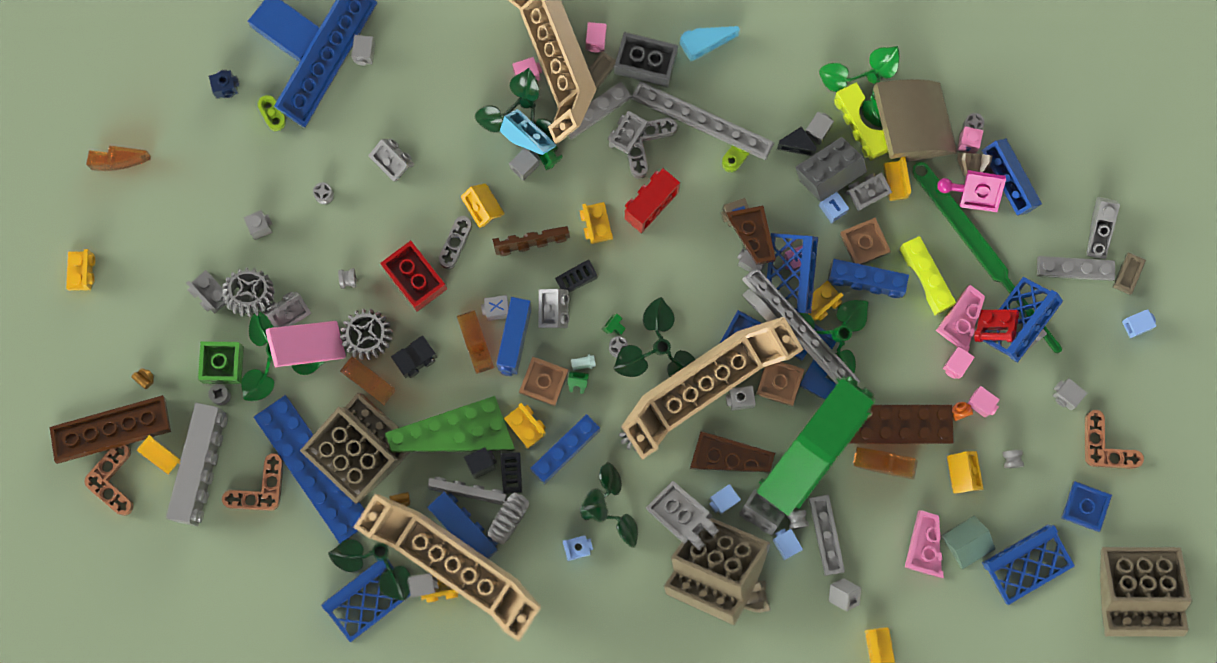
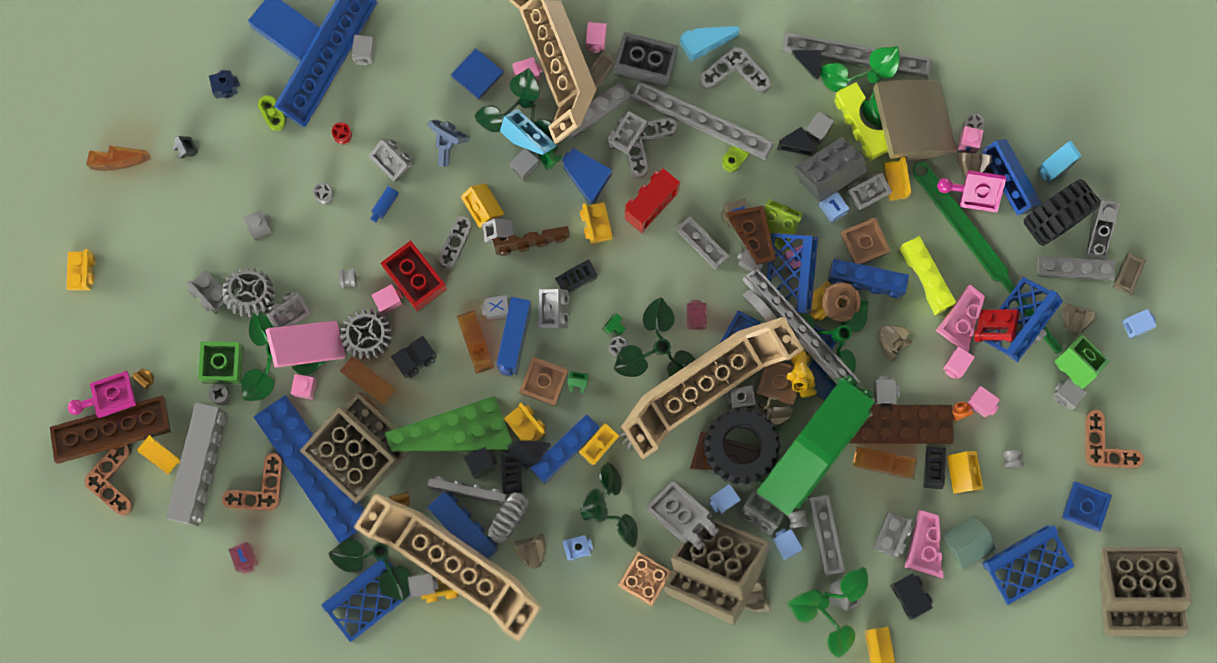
light aqua pin [571,354,596,371] -> none
none -> dark pink plate [68,371,136,418]
none -> black tile [172,136,199,159]
none -> clear pink brick [228,542,258,574]
none -> bright pink brick [291,374,317,400]
none -> red wheel [331,122,352,144]
none -> blue cylinder [370,186,399,223]
none -> bright pink brick [372,284,403,315]
none -> sand blue piece [428,119,470,167]
none -> blue tile [451,48,504,100]
none -> light grey brick [482,219,514,243]
none -> black slope [507,440,551,469]
none -> dark tan brick [514,533,546,569]
none -> blue slope [562,148,612,205]
none -> yellow hinge [579,423,619,465]
none -> light nougat tile [618,552,672,606]
none -> light grey plate [676,216,729,270]
none -> clear pink brick [686,300,707,329]
none -> light grey beam [700,47,770,93]
none -> black tyre [704,407,781,485]
none -> dark tan brick [758,397,793,428]
none -> lime bracket [764,199,803,252]
none -> light grey tile [782,32,932,78]
none -> yellow animal [787,347,817,398]
none -> green plant [787,566,868,657]
none -> black slope [791,50,821,80]
none -> medium nougat plate [822,282,861,322]
none -> light grey bracket [873,512,913,558]
none -> light grey brick [874,376,900,405]
none -> dark tan brick [878,325,912,361]
none -> black brick [890,573,933,620]
none -> black slope [923,446,946,489]
none -> black tyre [1024,179,1100,246]
none -> medium azure slope [1038,140,1082,184]
none -> bright green brick [1054,334,1110,389]
none -> dark tan brick [1062,303,1097,335]

